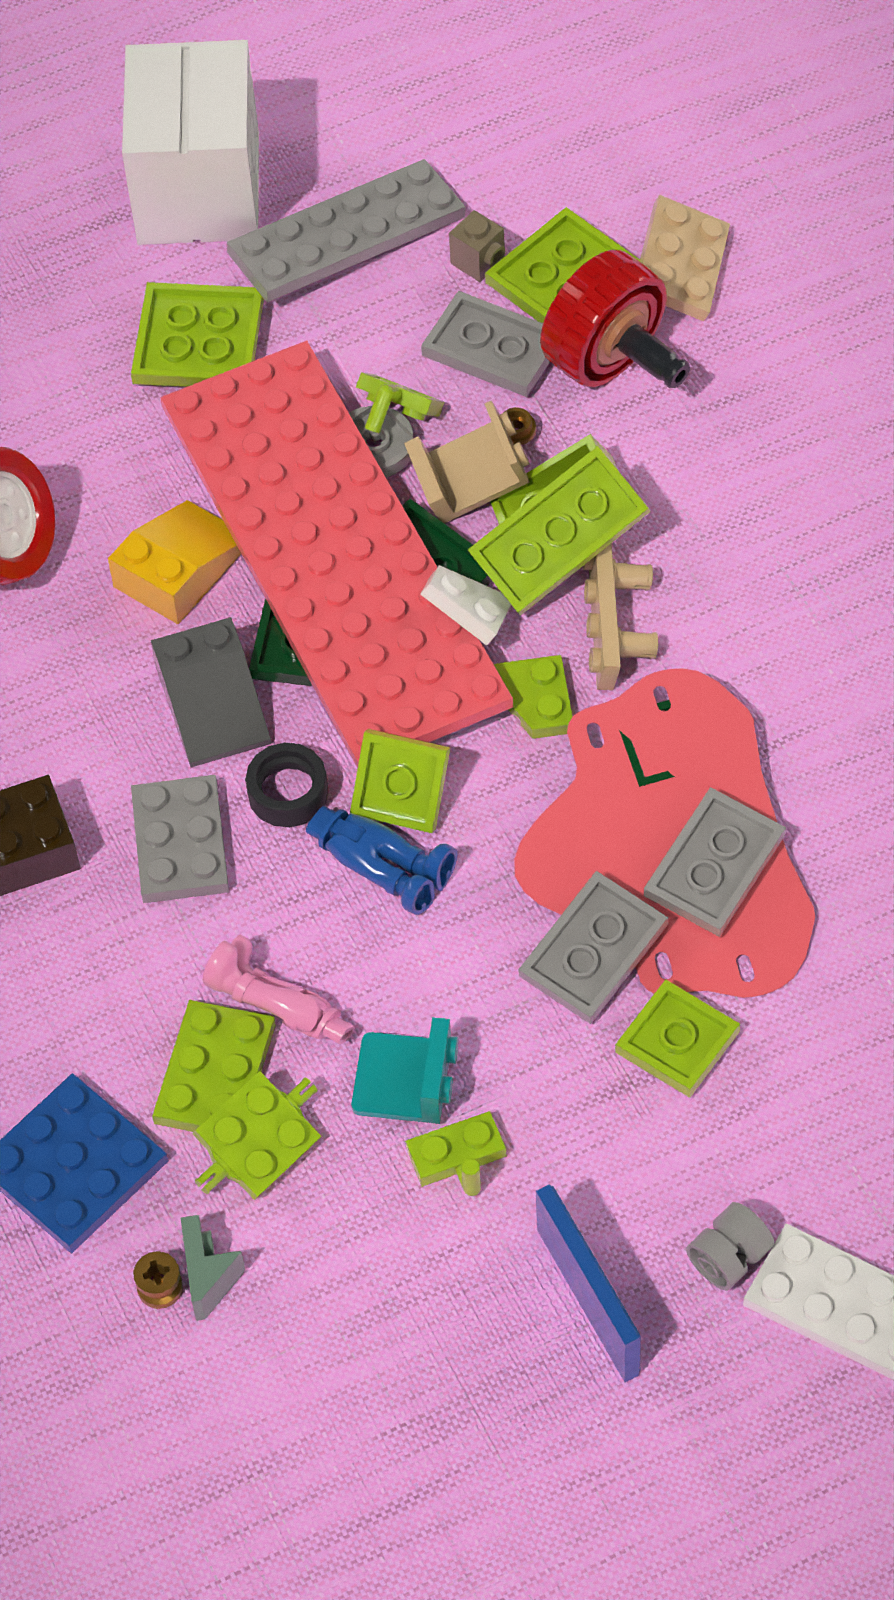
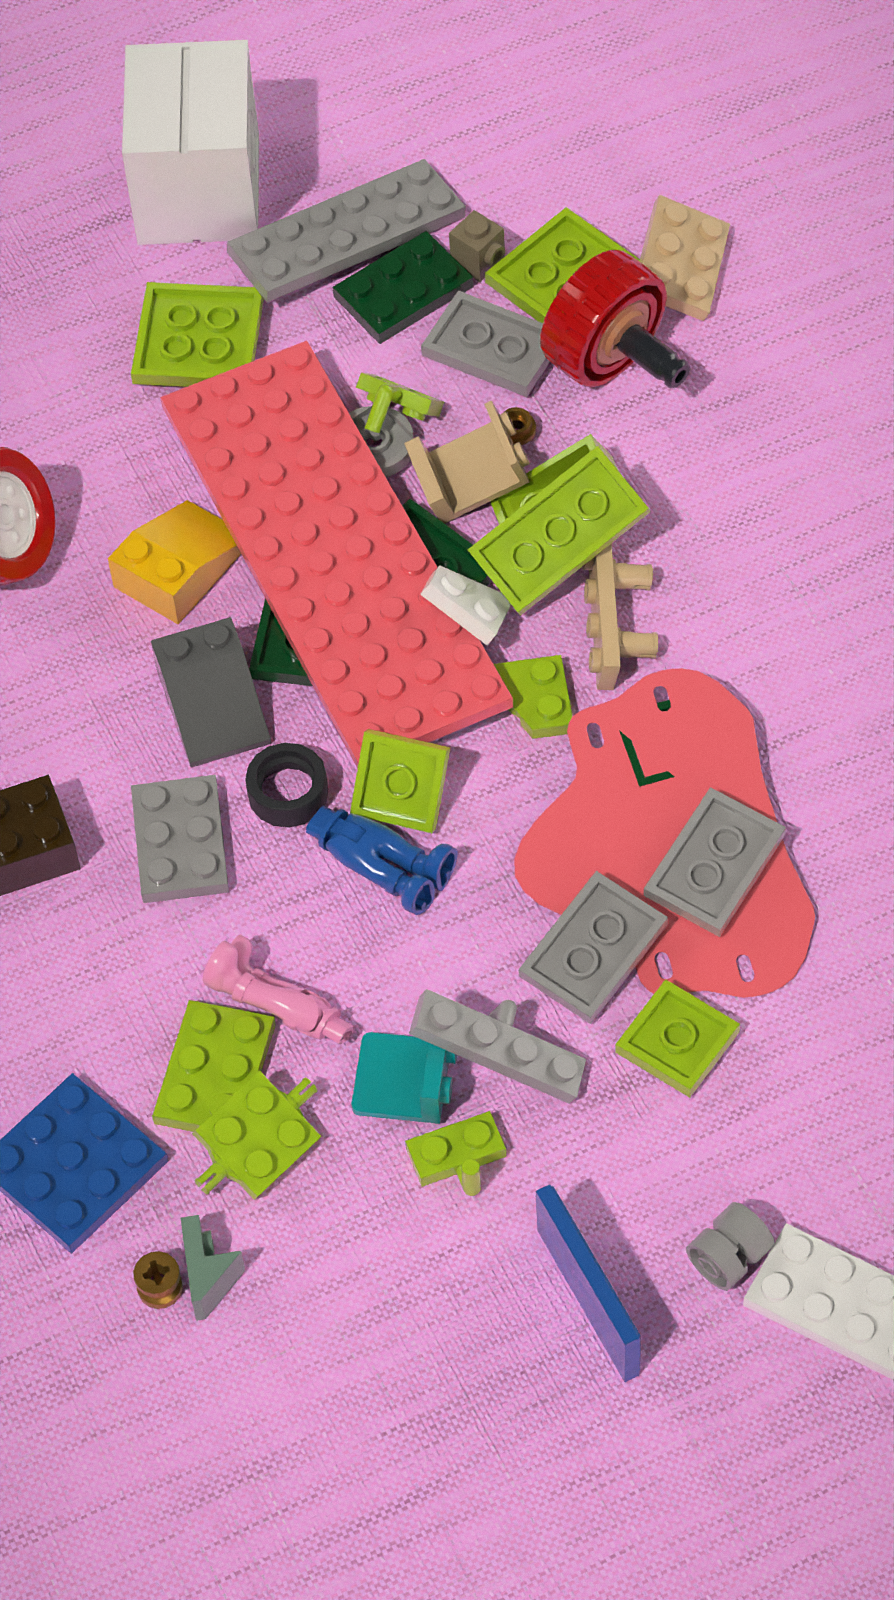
none -> dark green plate [333,231,474,344]
none -> light grey plate [409,989,586,1104]

